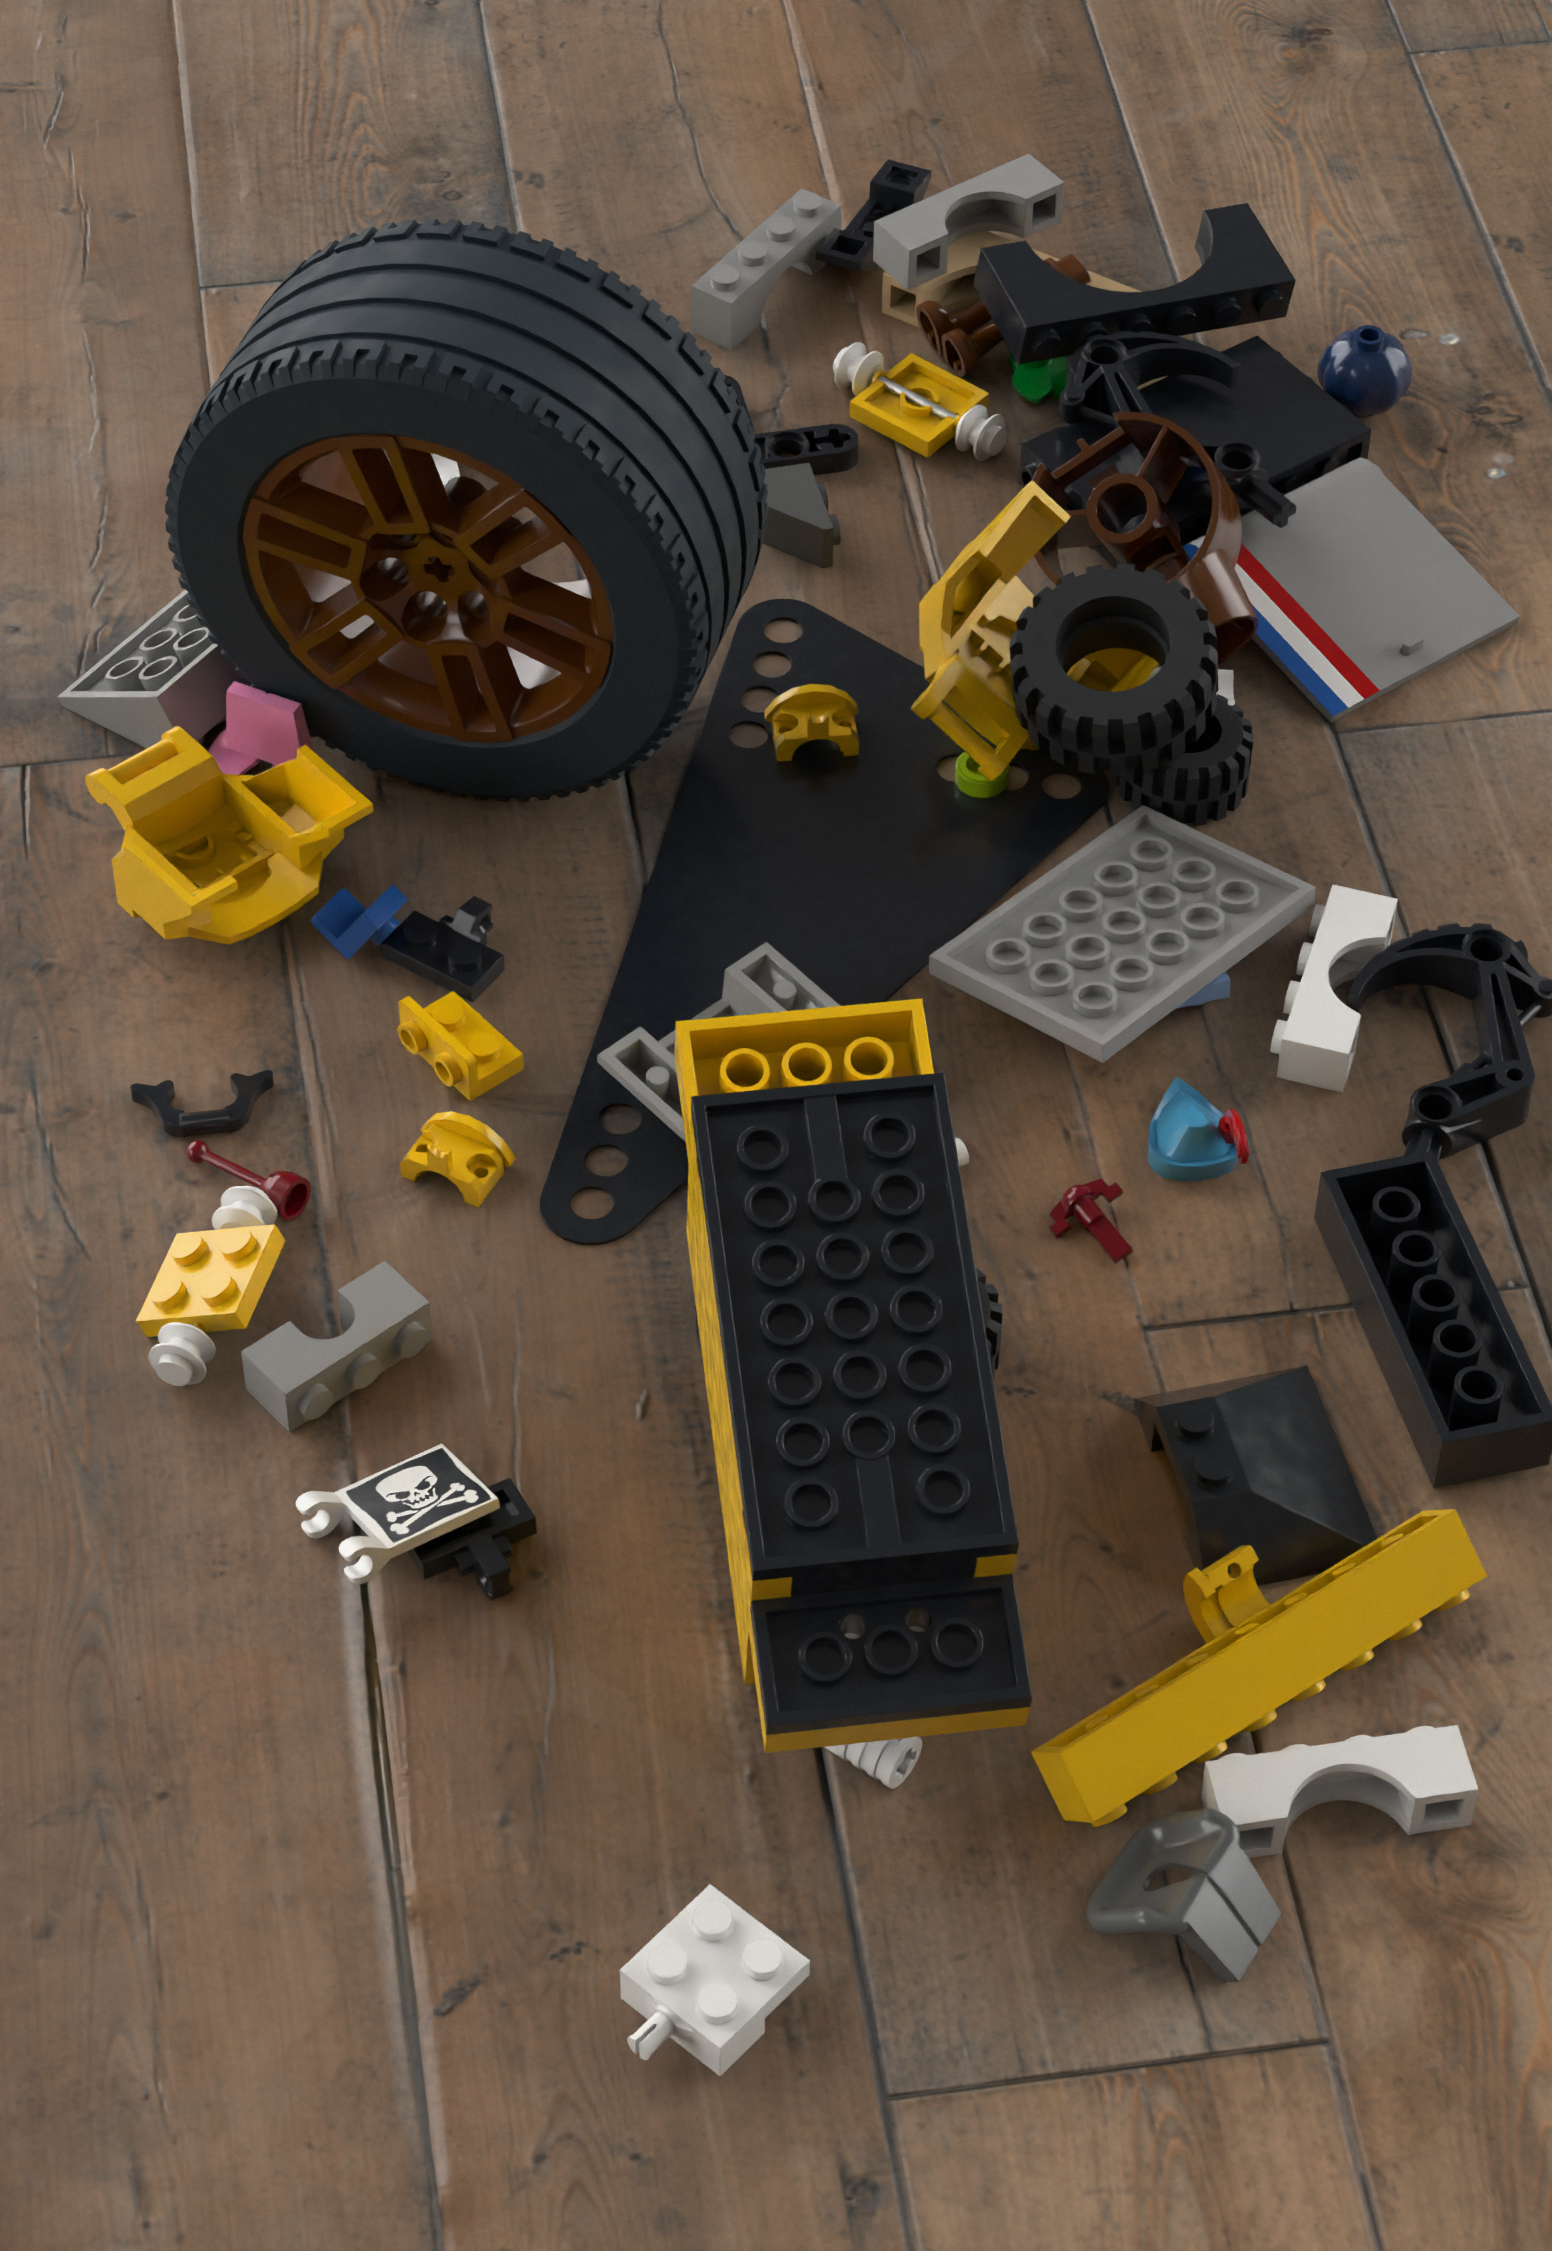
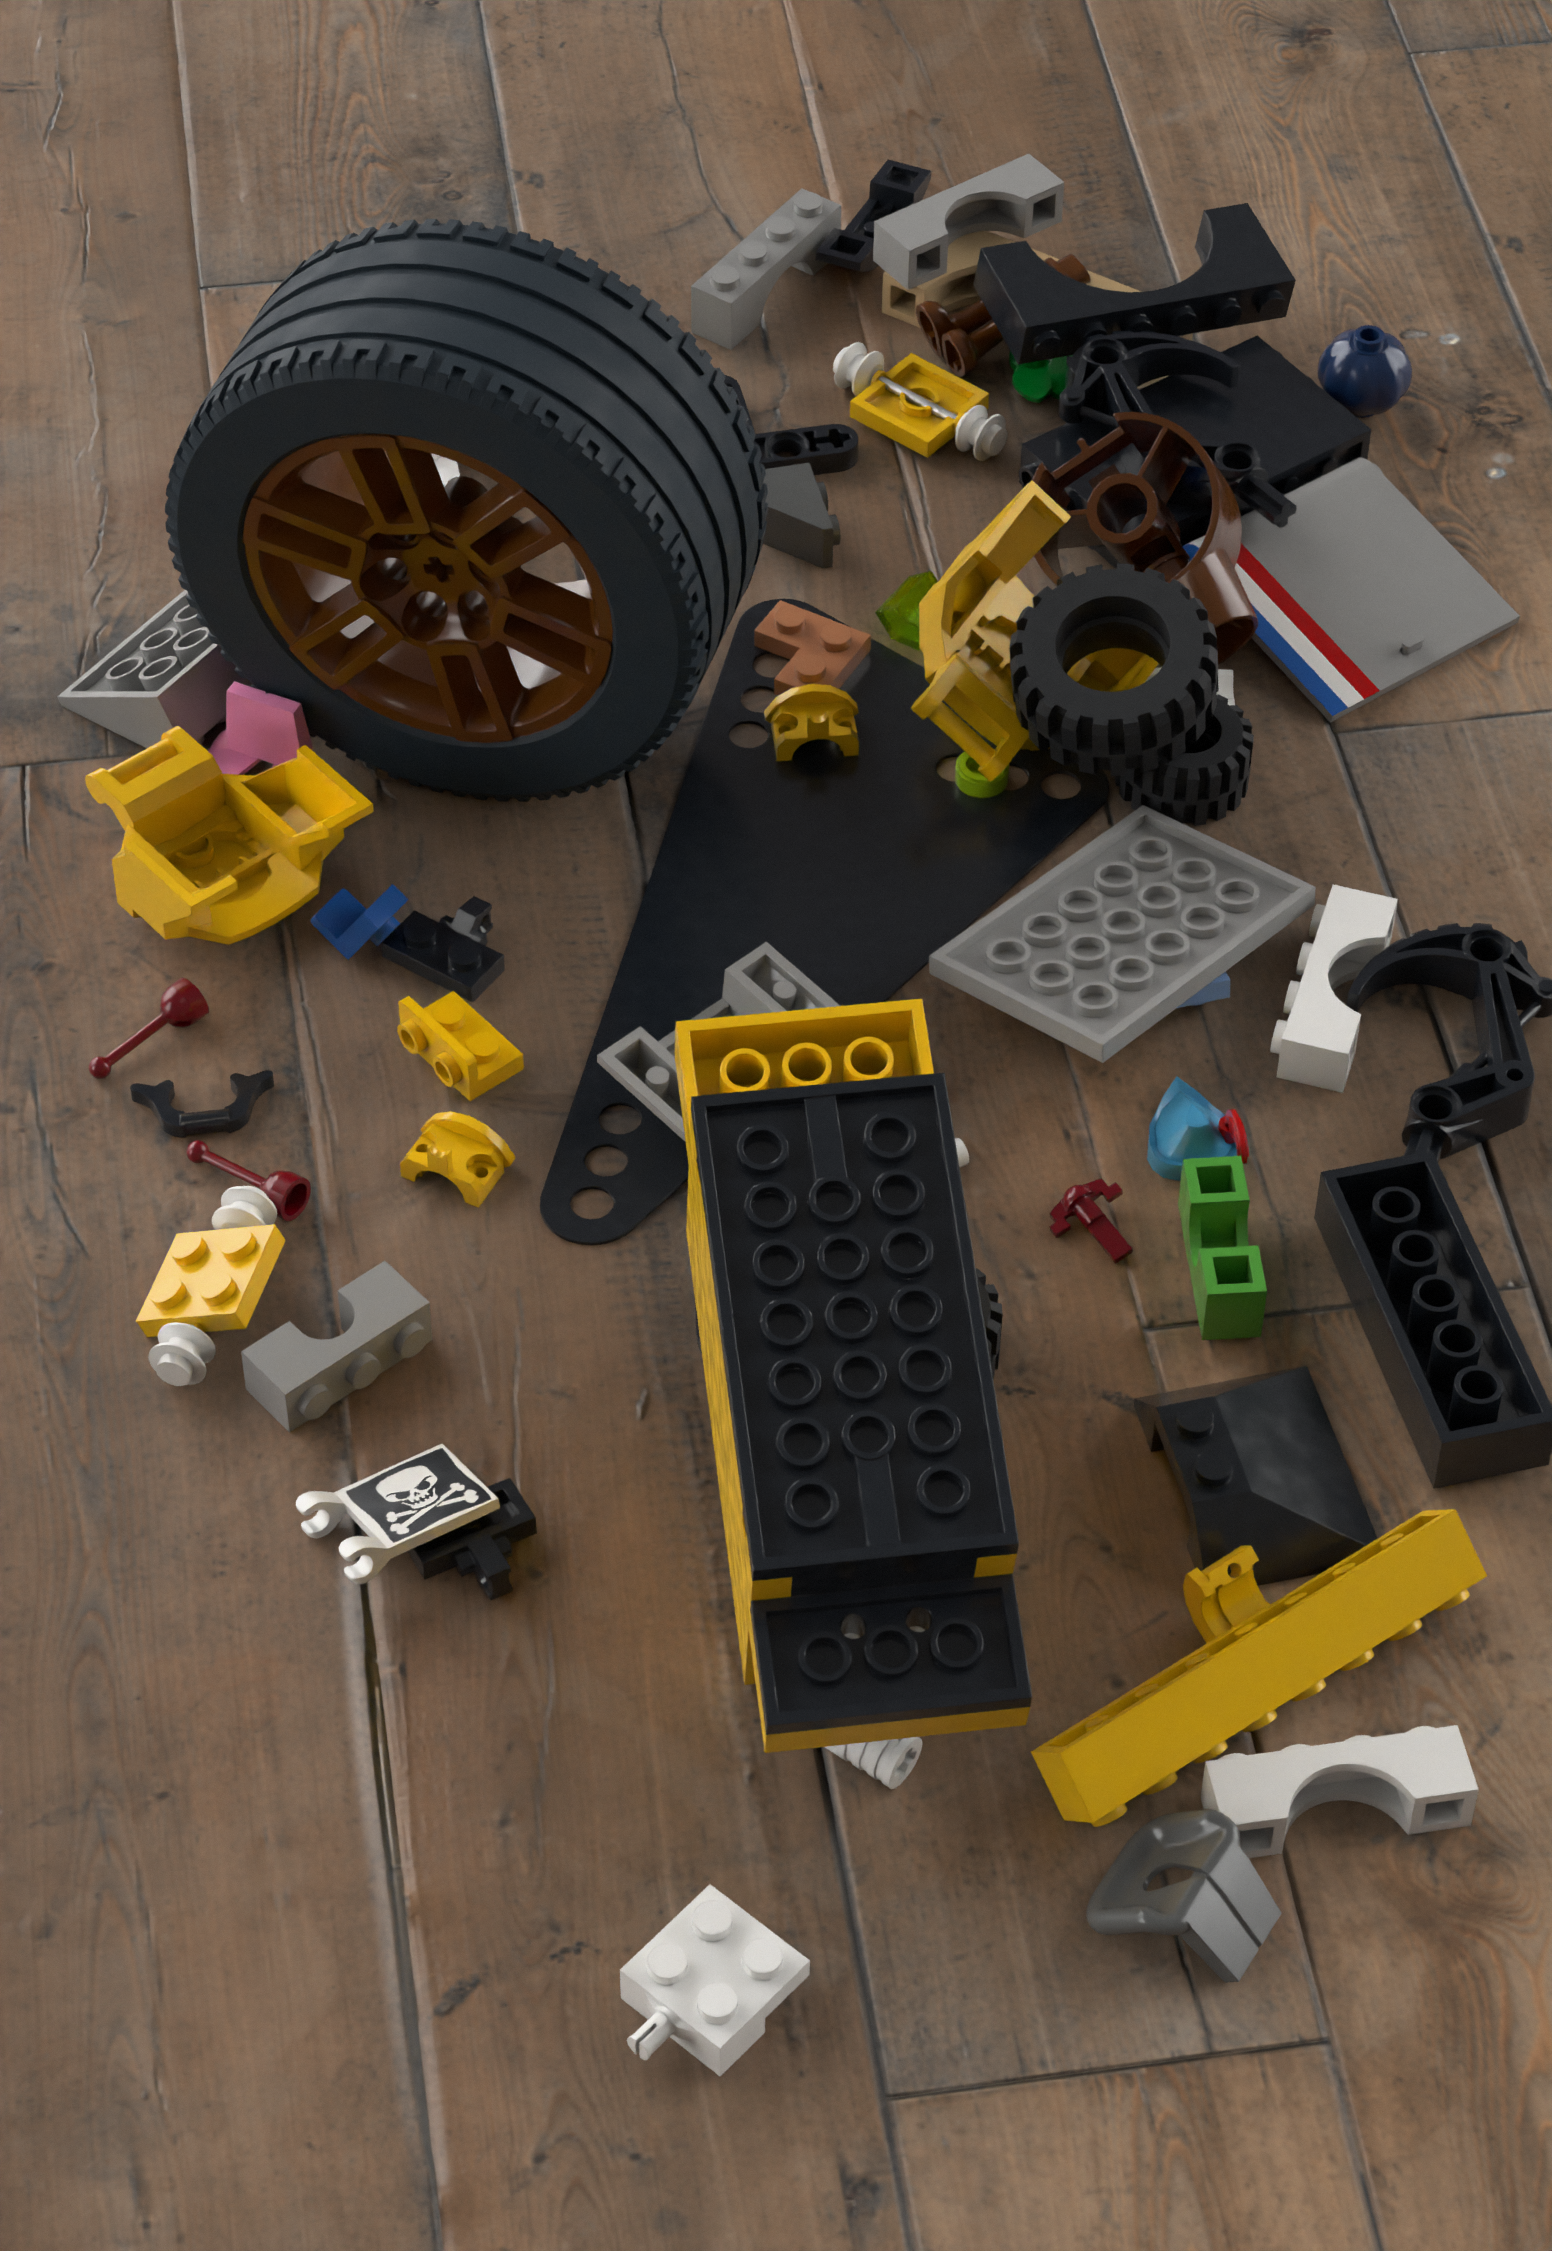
none -> dark red hinge [89,977,209,1079]
none -> nougat plate [754,600,871,696]
none -> clear neon green piece [875,571,938,651]
none -> bright green arch [1178,1156,1267,1340]

